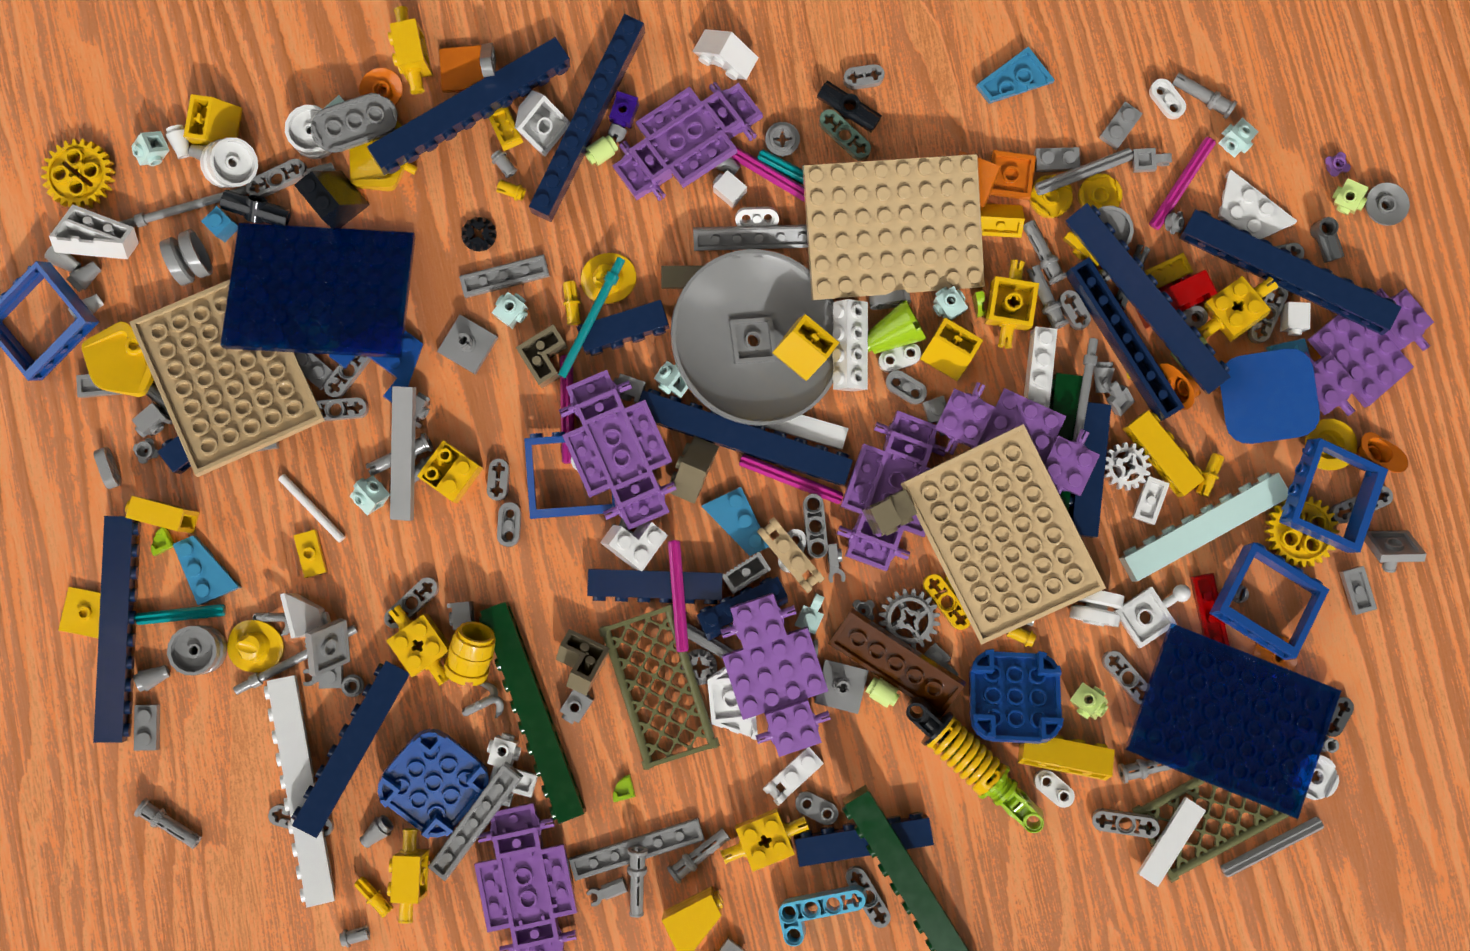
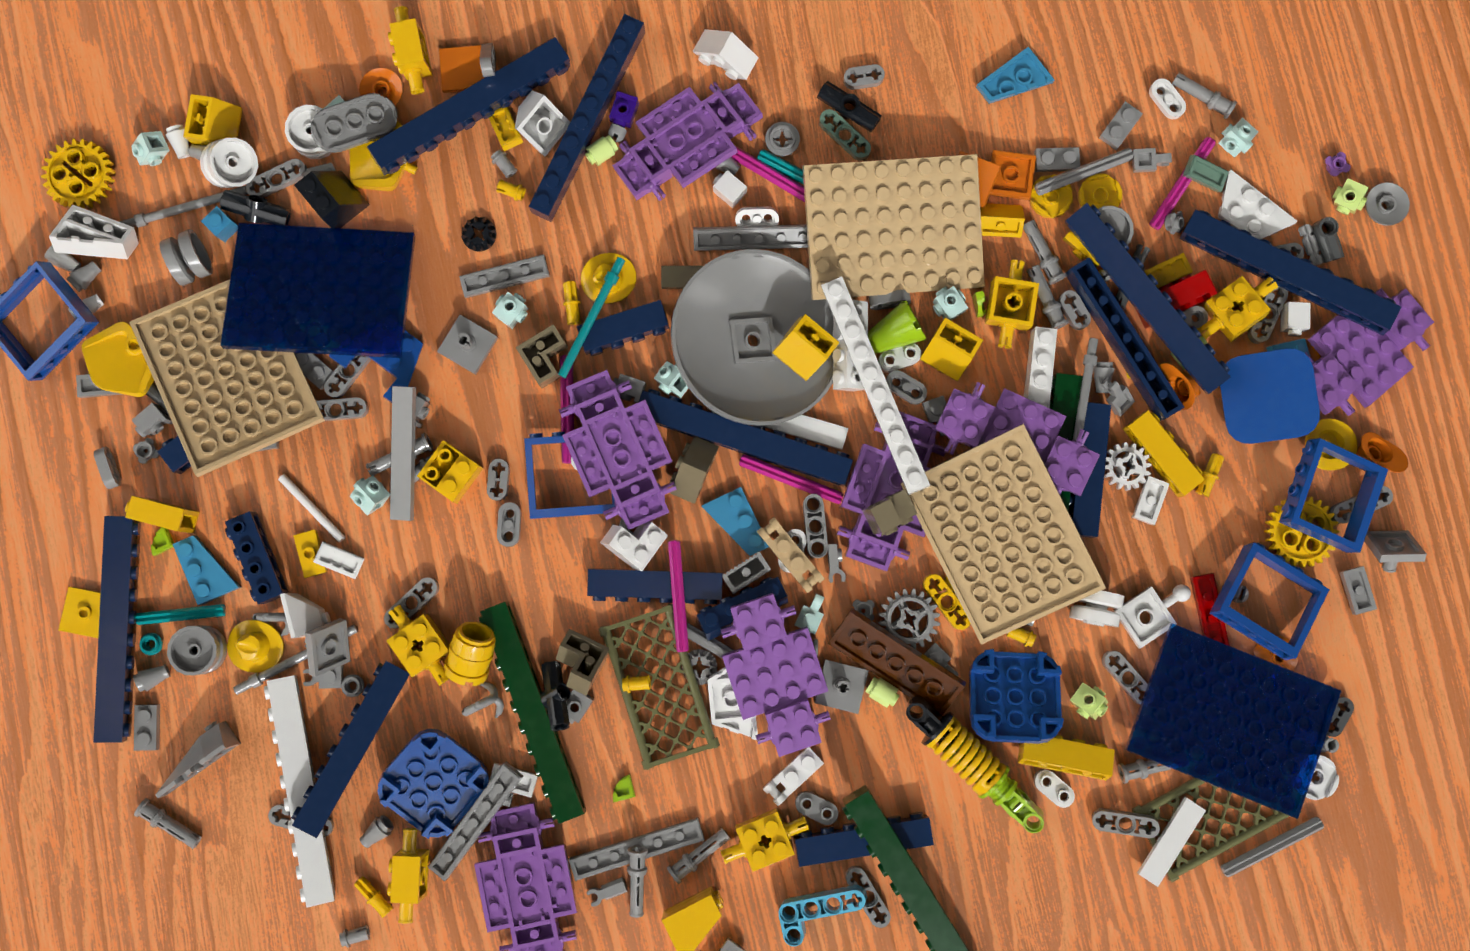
light grey brick [447,601,475,631] -> none
white brick [487,733,521,767] -> none
light aqua brick [1119,472,1288,582] -> none
none -> teal plate [139,633,163,655]
none -> light grey wedge [155,721,241,798]
none -> dark blue brick [225,511,289,604]
none -> white plate [313,541,364,579]
none -> black piece [540,661,571,731]
none -> yellow pin [622,675,651,693]
none -> white brick [821,276,930,495]
none -> sand green tile [1183,155,1229,192]
none -> light grey axle [1298,224,1324,266]

